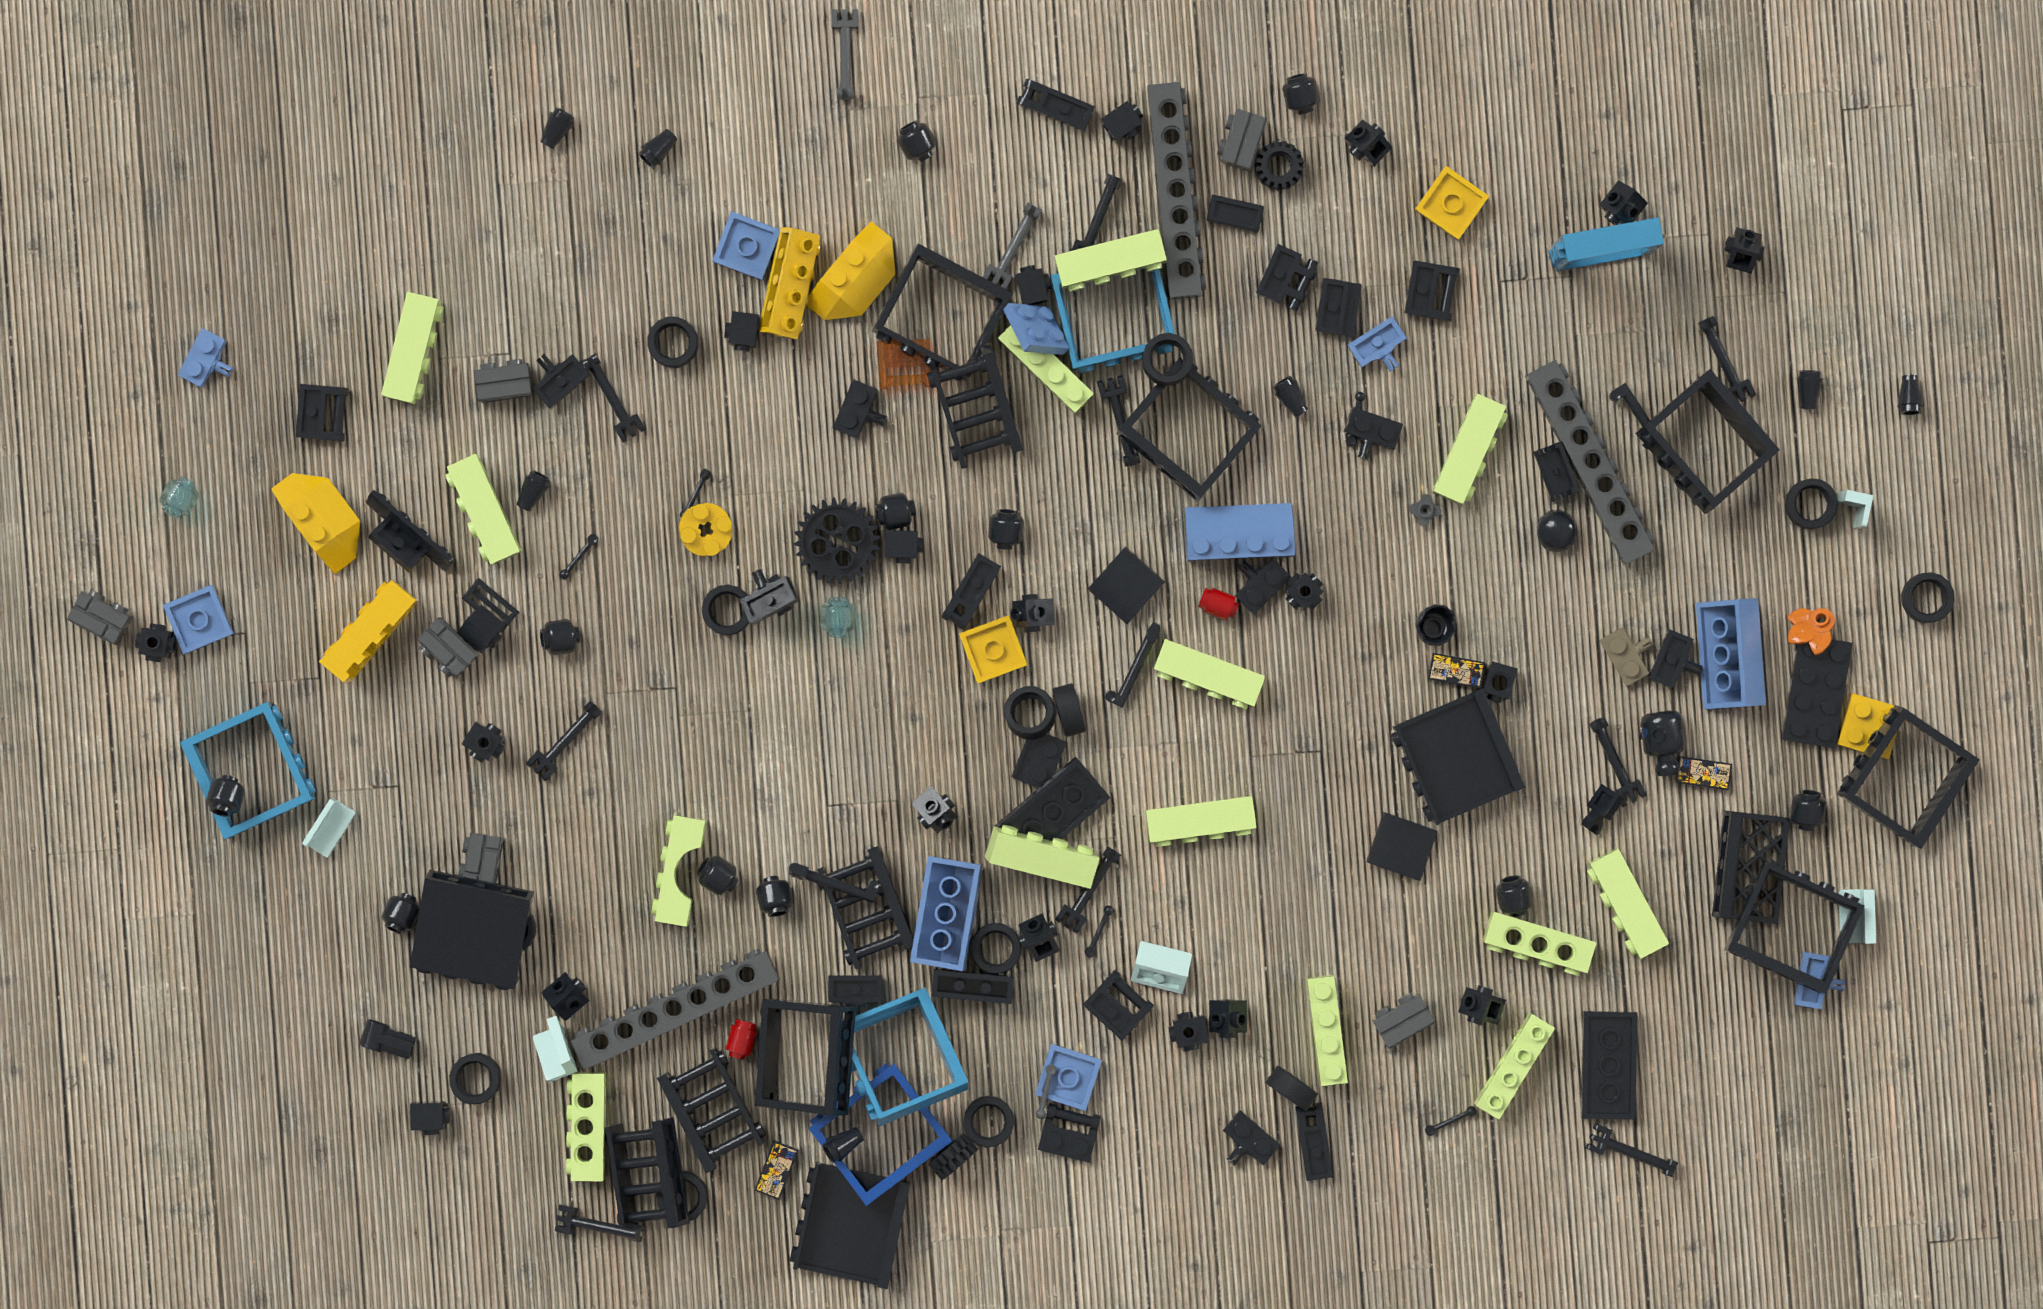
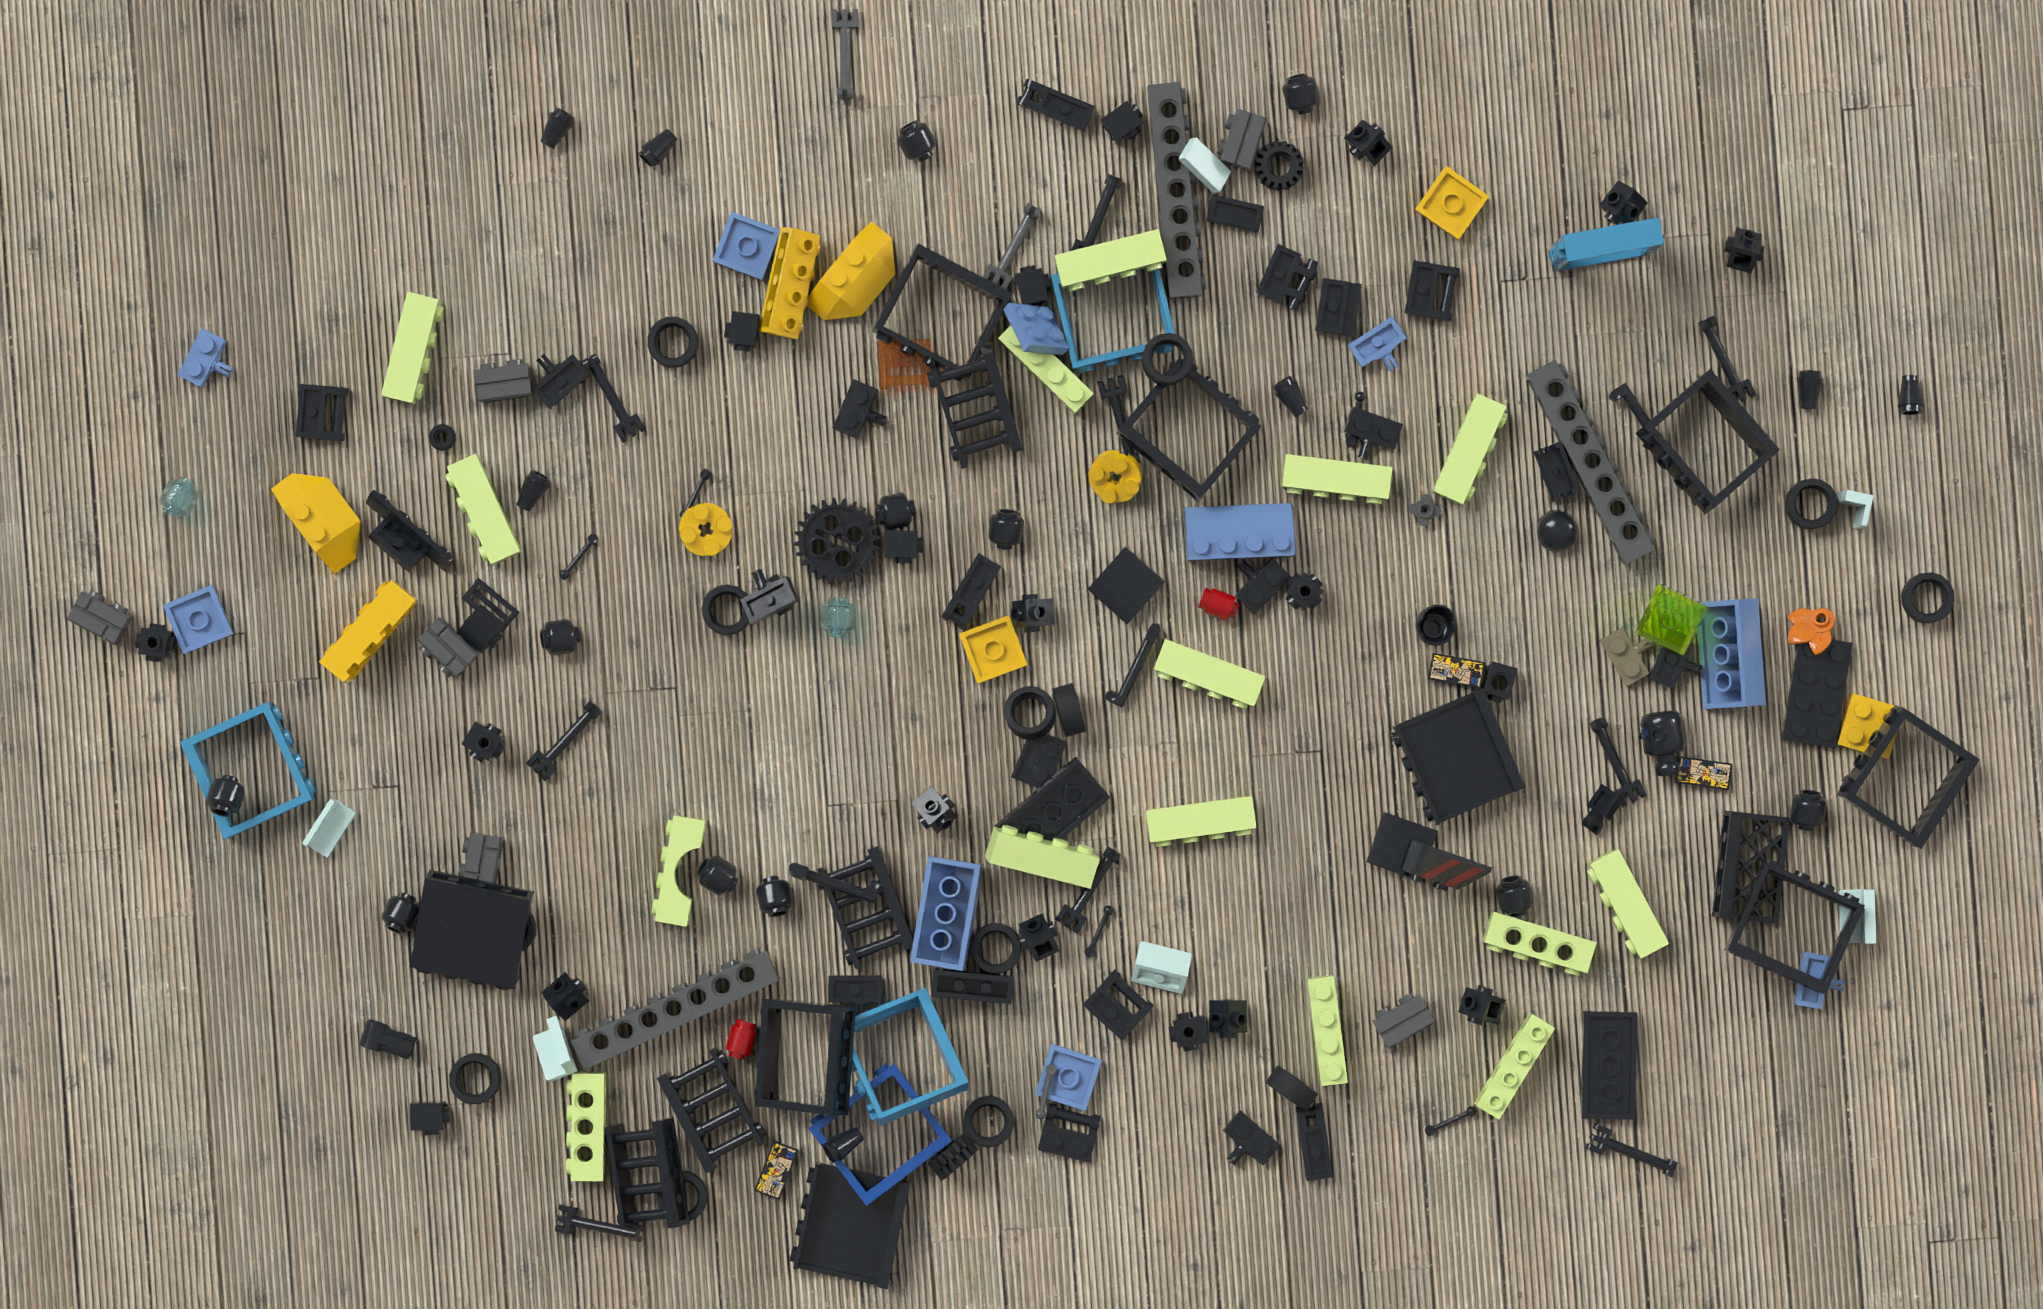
none -> black plate [429,424,456,451]
none -> yellow plate [1088,450,1143,504]
none -> light aqua tile [1178,137,1231,193]
none -> yellowish green brick [1281,454,1392,504]
none -> black slope [1402,840,1492,891]
none -> clear neon green slope [1635,584,1710,656]

